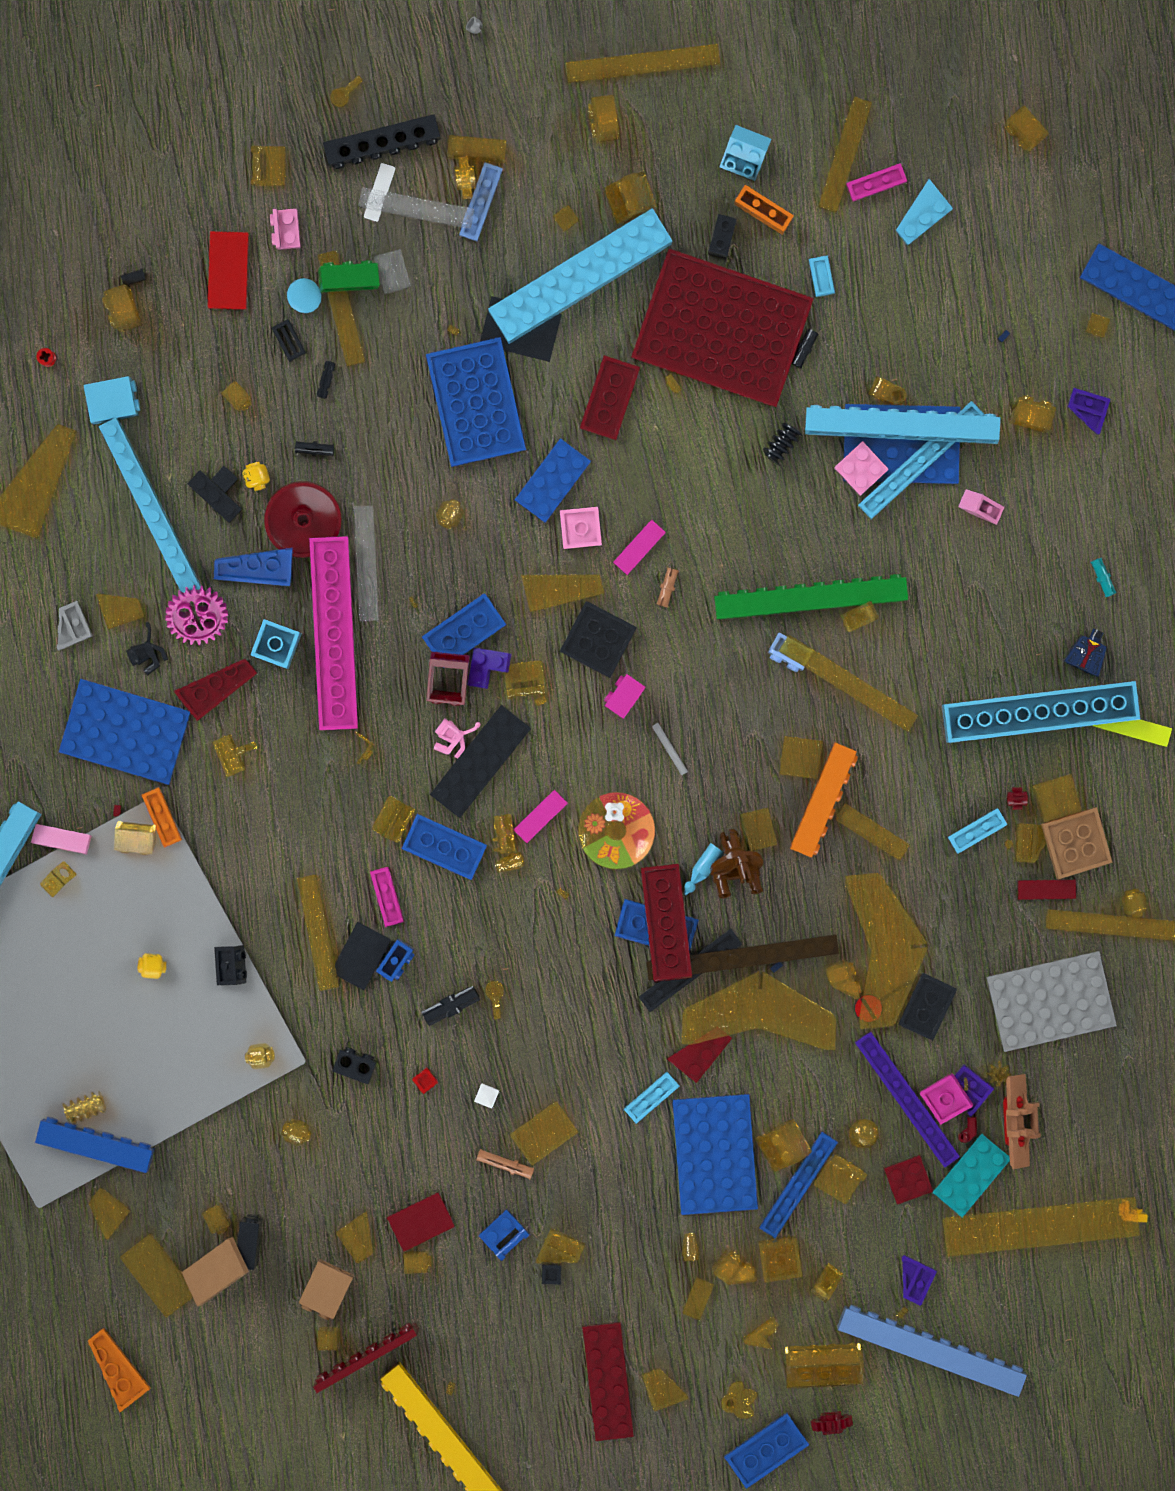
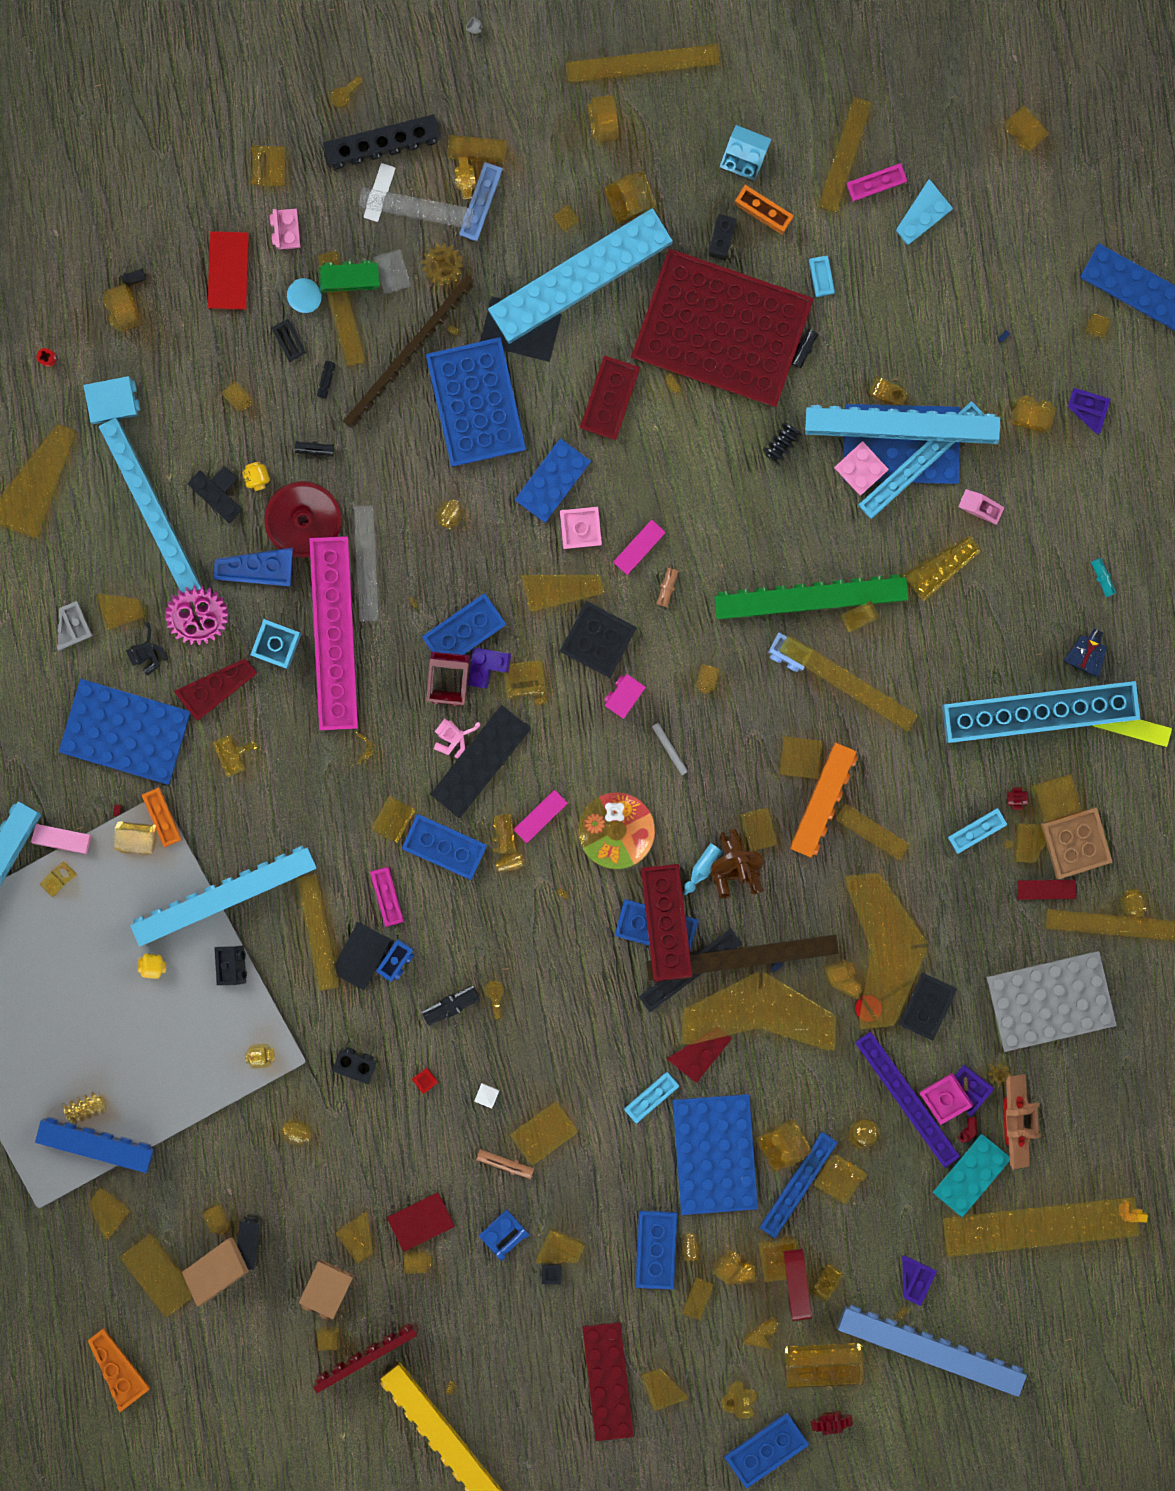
dark red plate [884,1155,933,1205] -> none
none -> medium azure brick [130,846,317,947]
none -> dark brown plate [343,275,474,428]
none -> clear yellow gear [422,243,464,286]
none -> blue tile [636,1210,677,1290]
none -> clear yellow brick [695,664,720,694]
none -> dark red beam [783,1248,812,1321]
none -> clear yellow wing [903,536,981,601]

